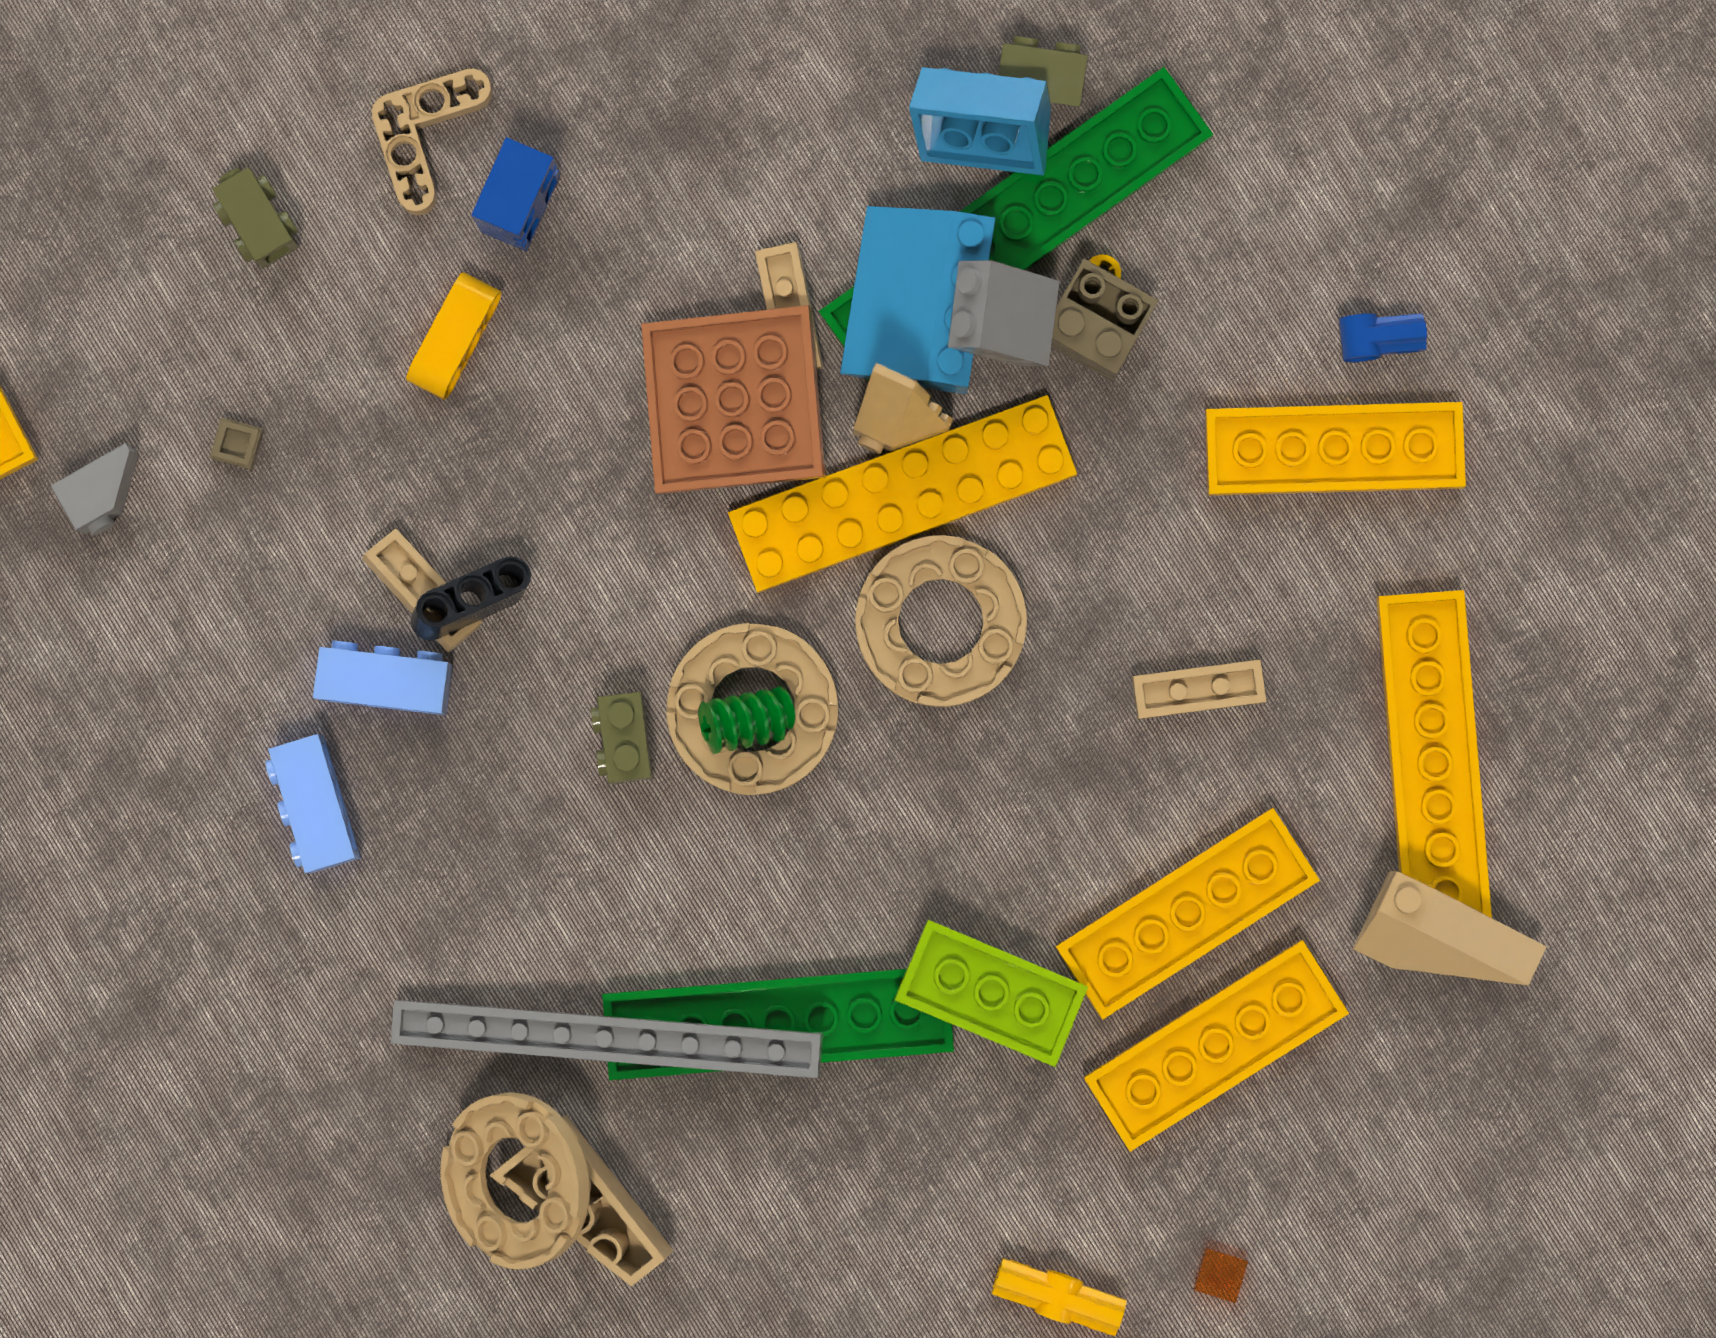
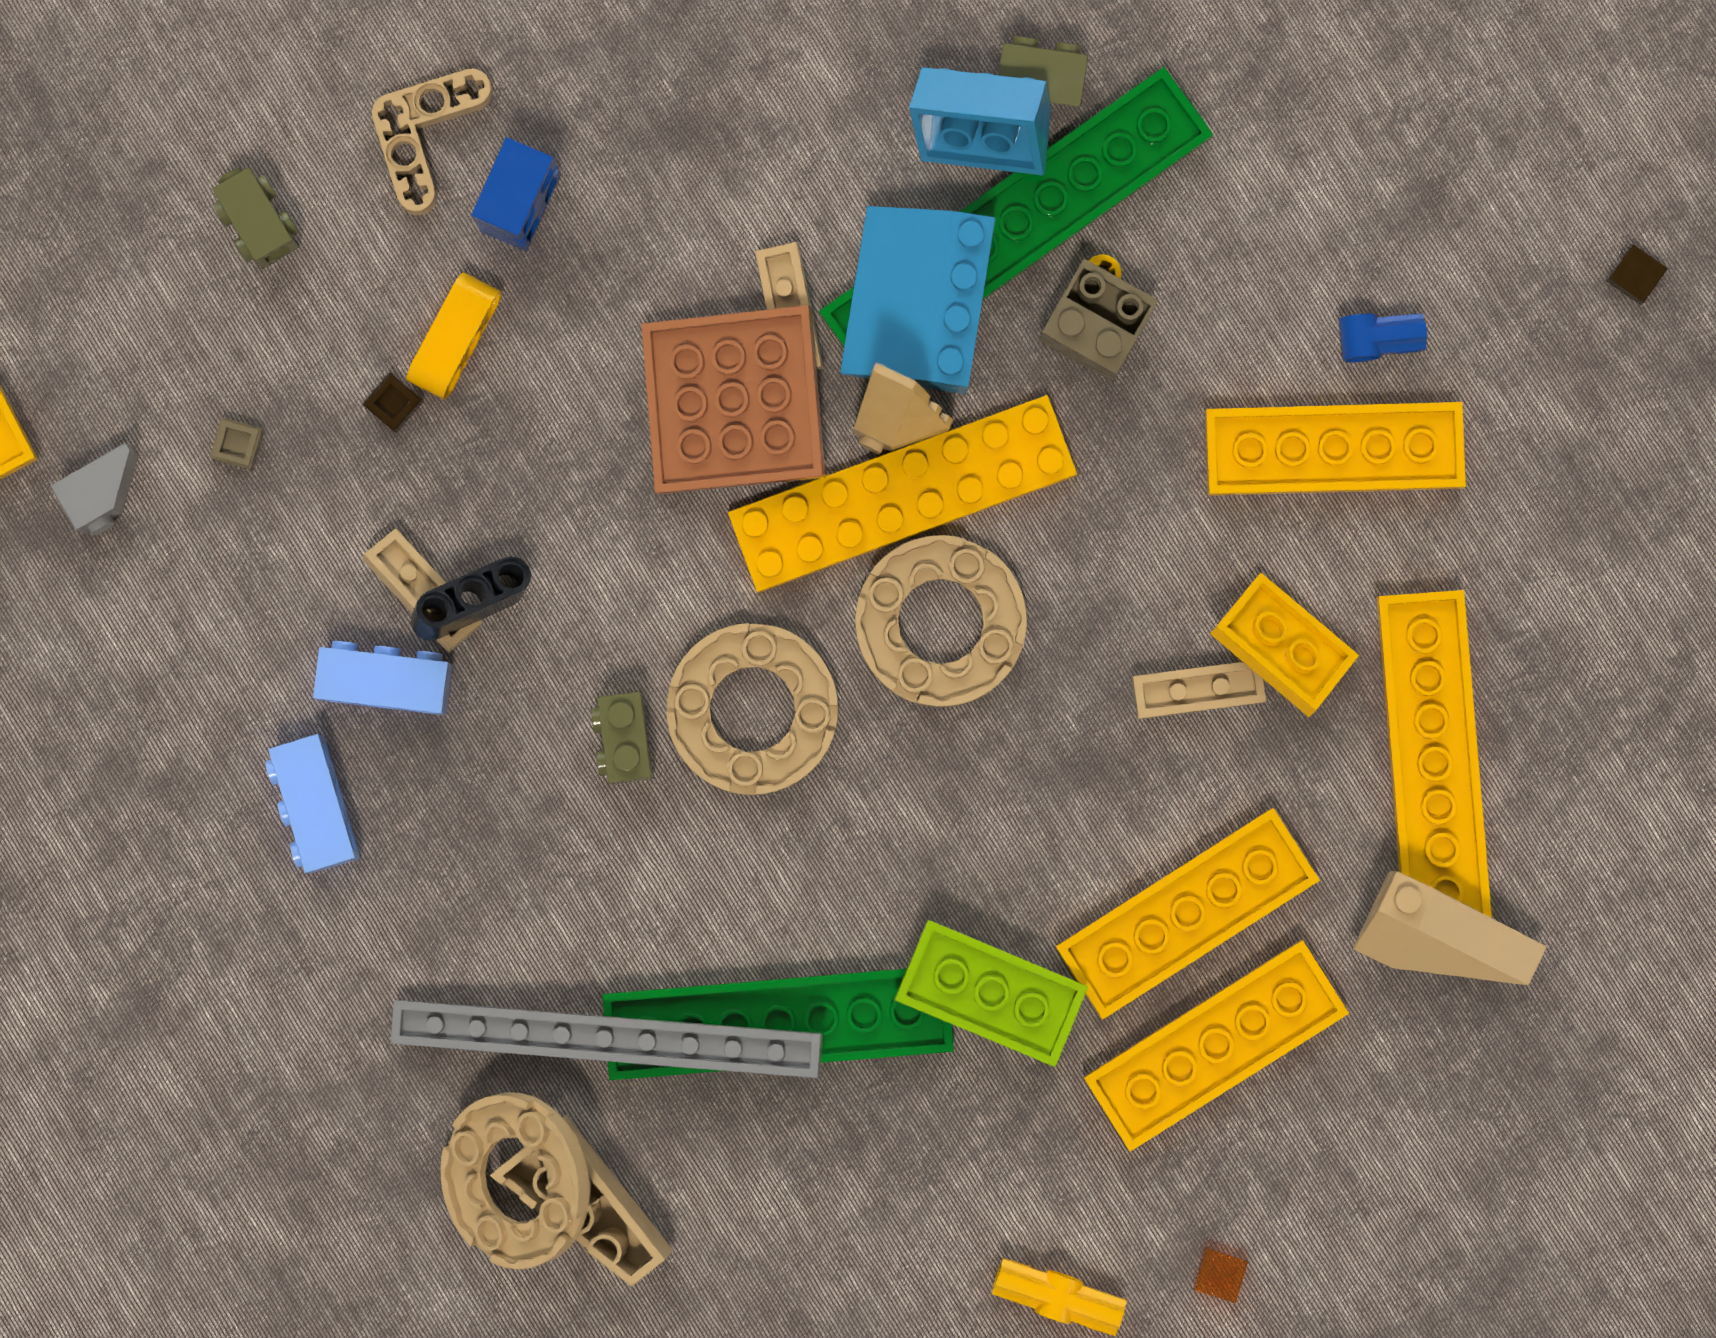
green piece [698,686,795,754] -> none
light grey brick [948,260,1059,366] -> none
none -> dark brown tile [362,373,424,433]
none -> yellow plate [1210,573,1359,717]
none -> dark brown tile [1606,244,1668,305]

